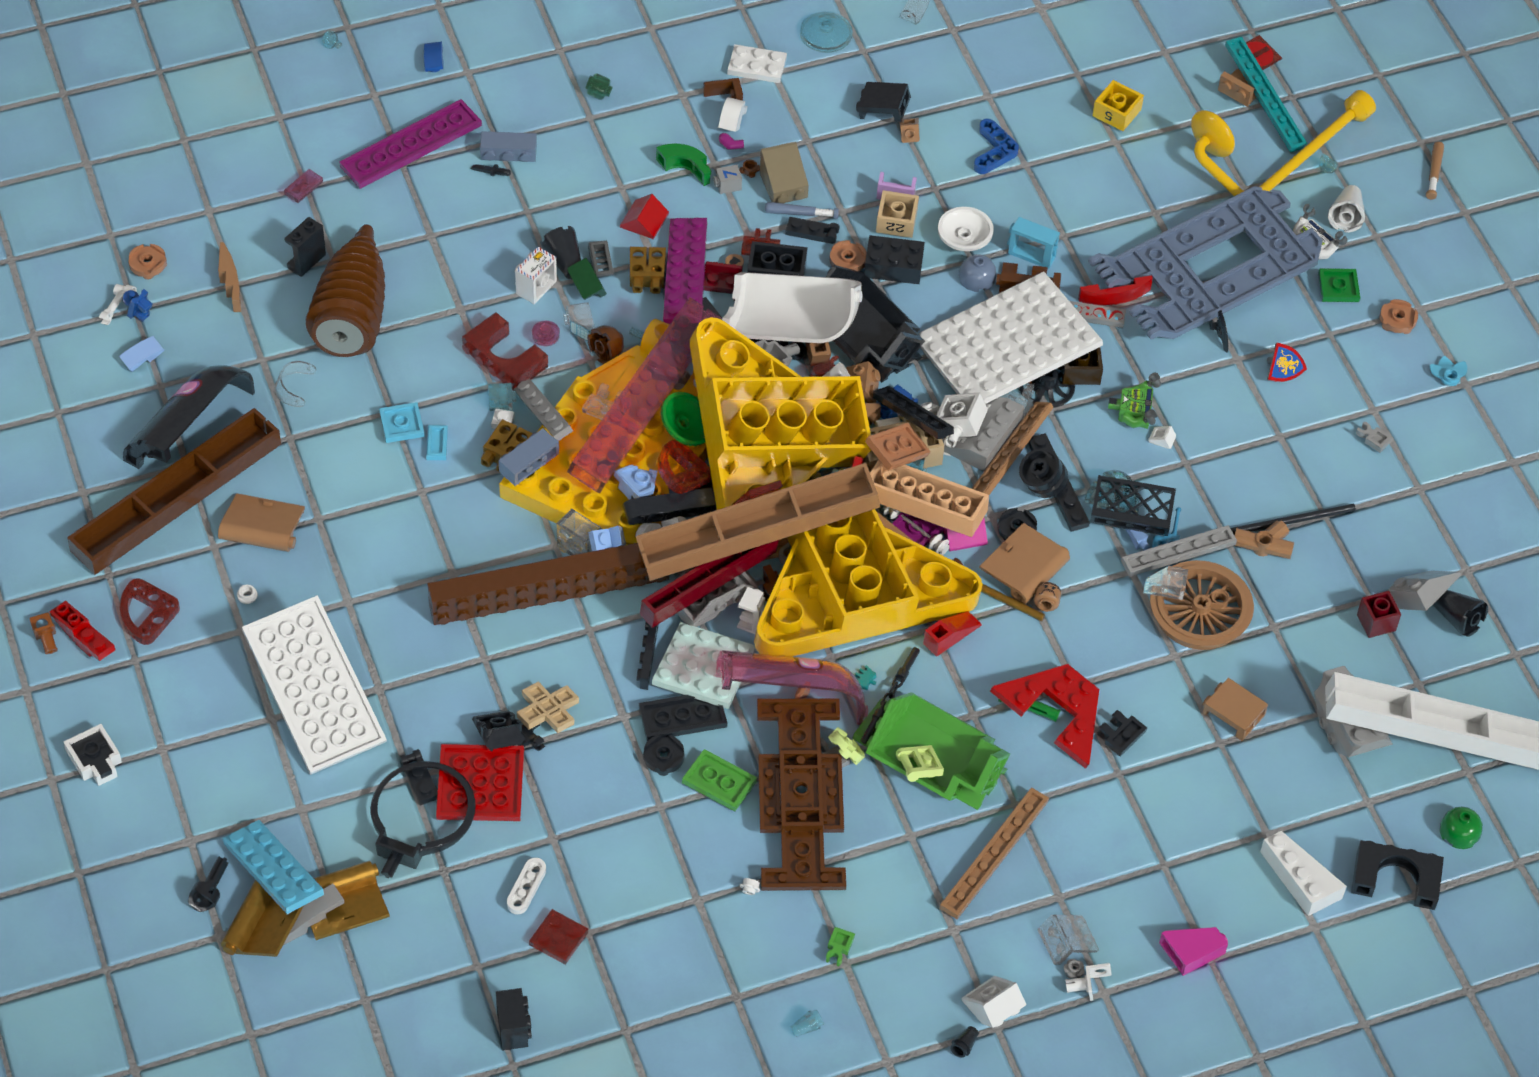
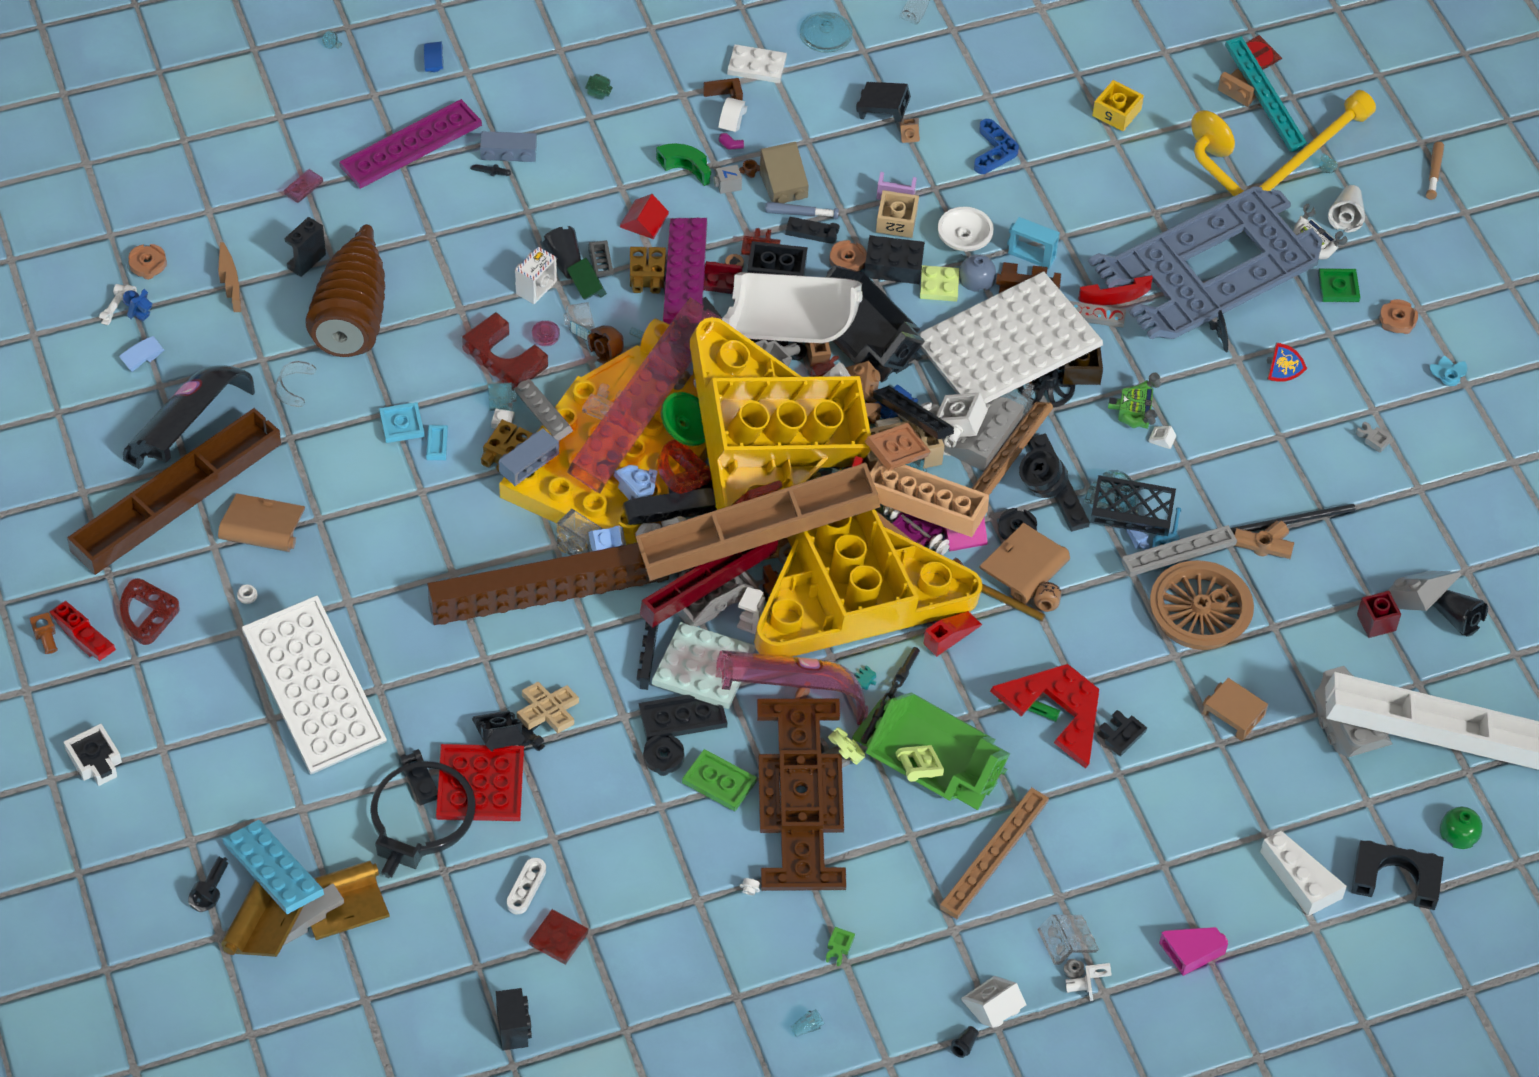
clear slope [1143,566,1188,600] -> none
none -> yellowish green plate [920,265,959,302]

